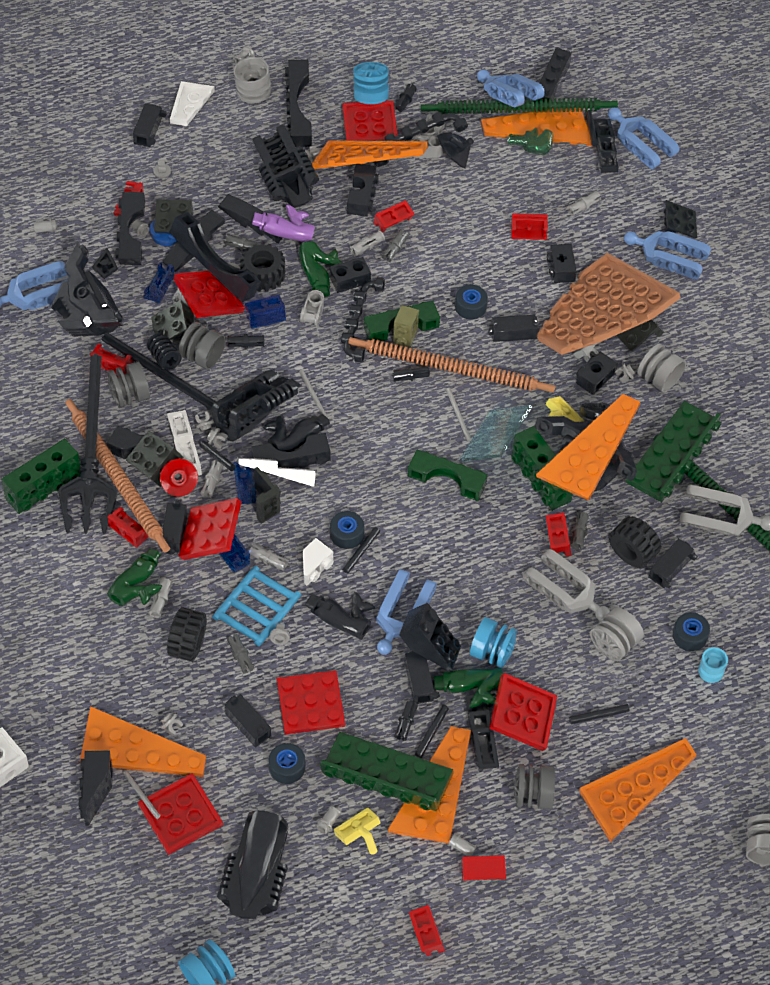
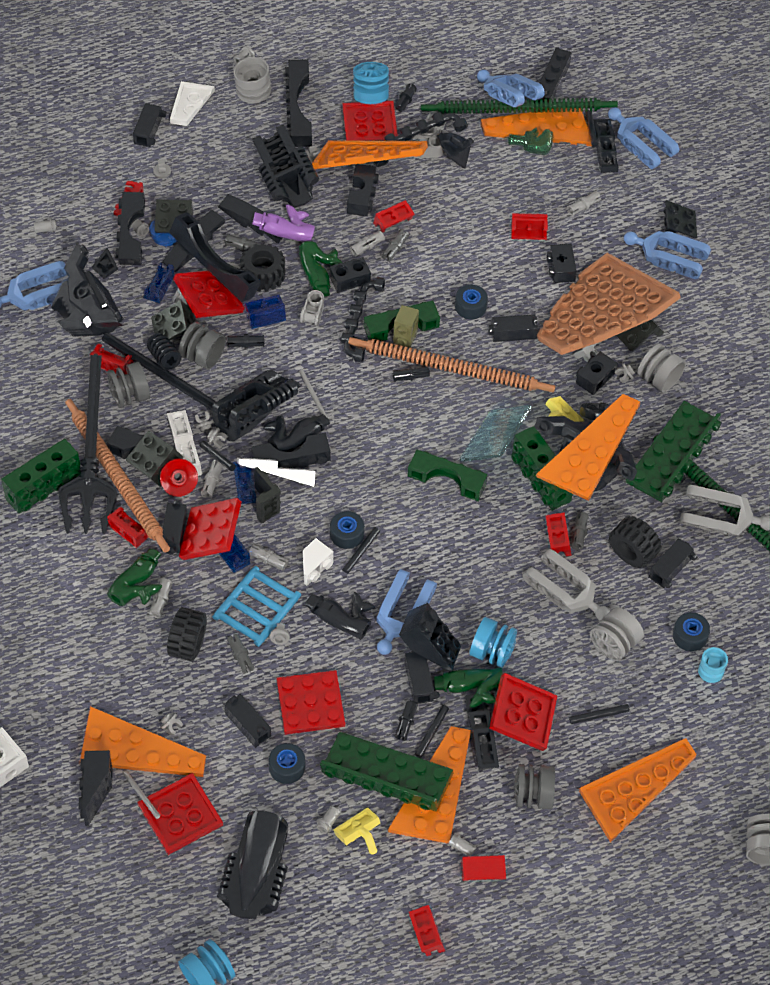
light grey axle [446,388,471,442] -> none

